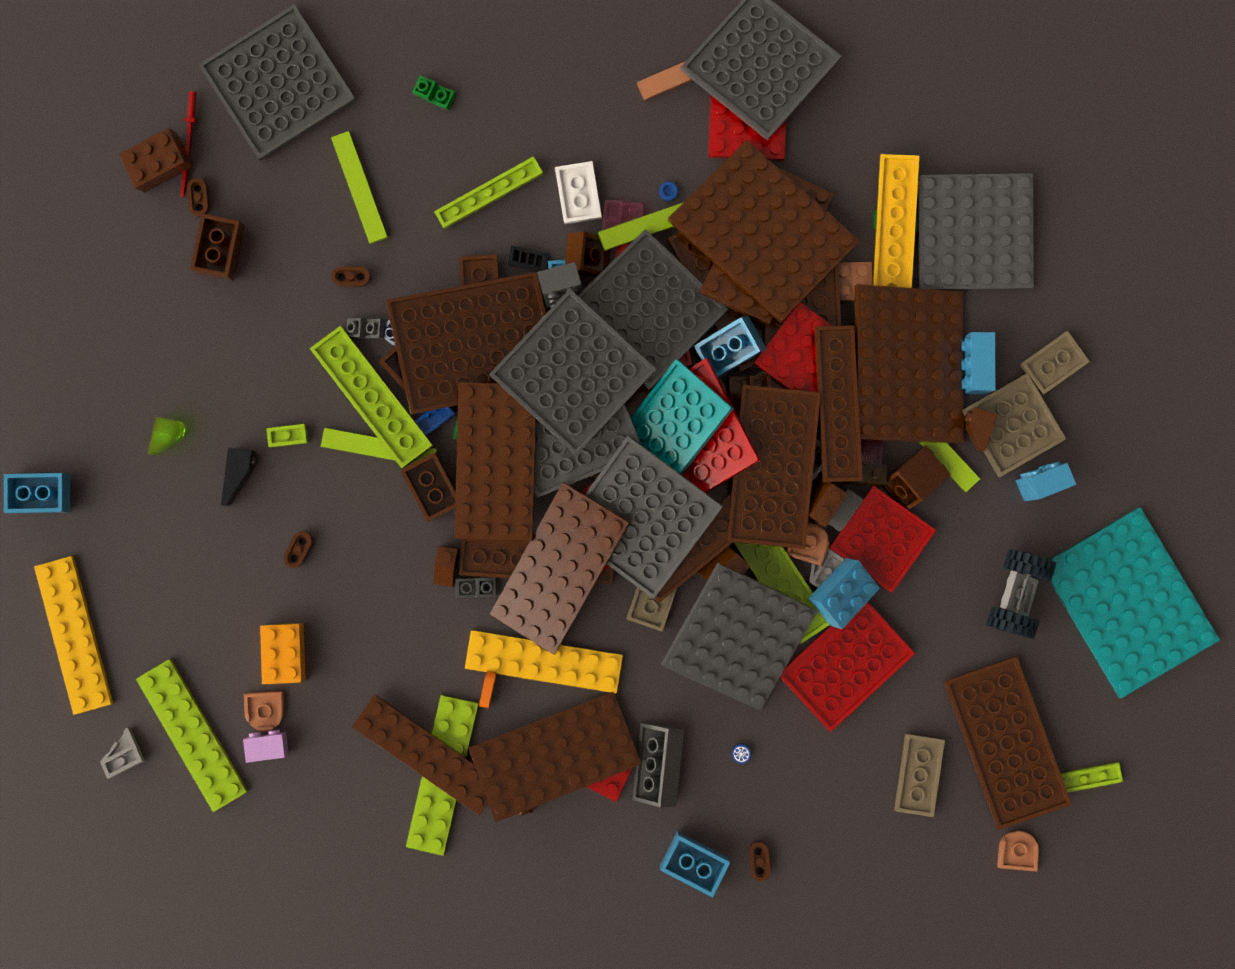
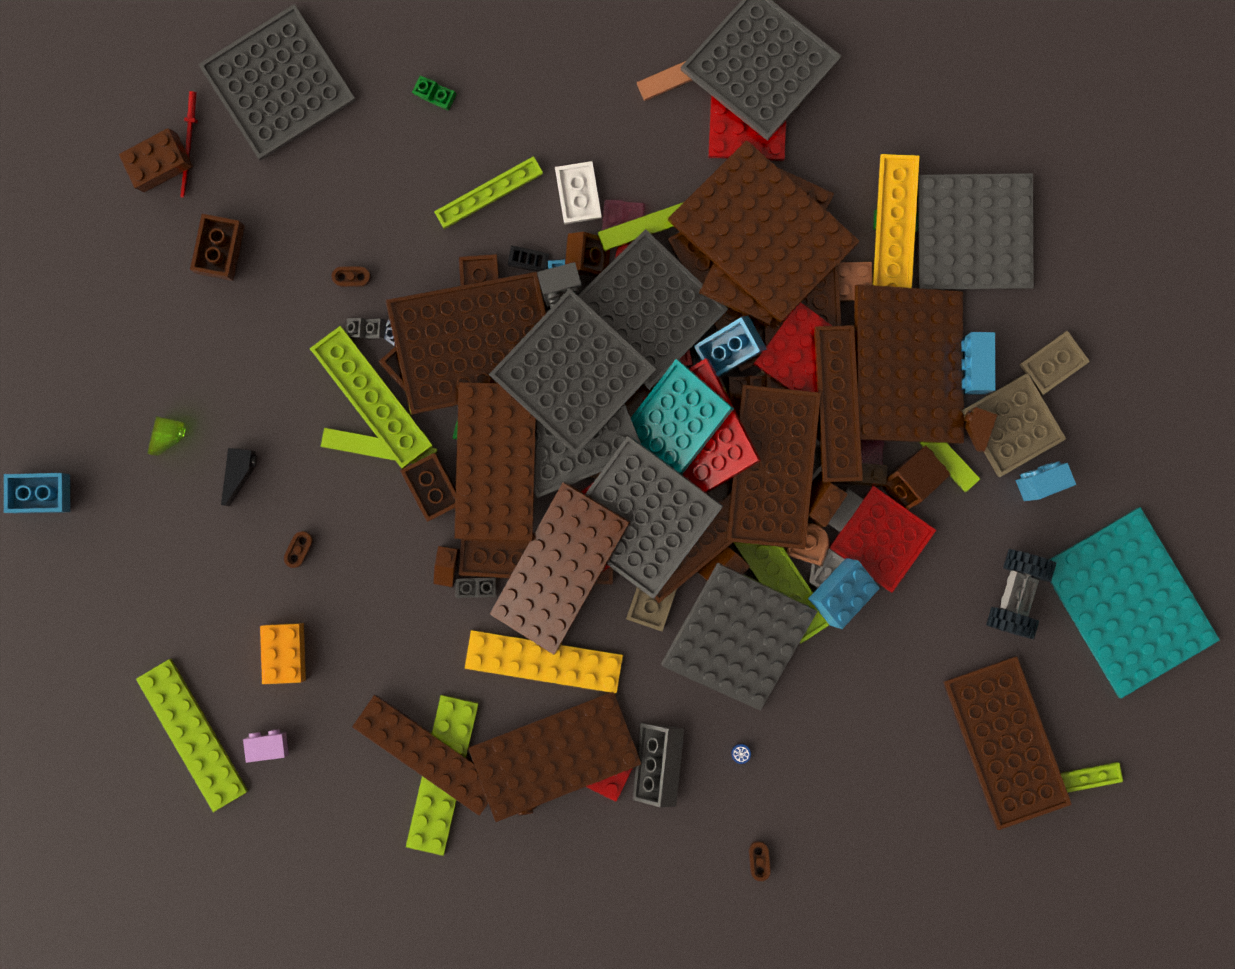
yellow plate [34,556,113,715] -> none
light grey wing [100,728,145,779] -> none
reddish brown plate [187,178,210,217] -> none
nougat tile [244,691,285,731] -> none
lime plate [266,424,308,448] -> none
lime tile [331,131,388,245] -> none
blue plate [414,407,456,437] -> none
orange beam [479,671,496,708] -> none
blue tile [659,182,678,202] -> none
dark azure brick [660,831,730,898] -> none
red plate [780,602,915,732] -> none
dark tan plate [894,733,945,817] -> none
nougat tile [997,830,1039,872] -> none

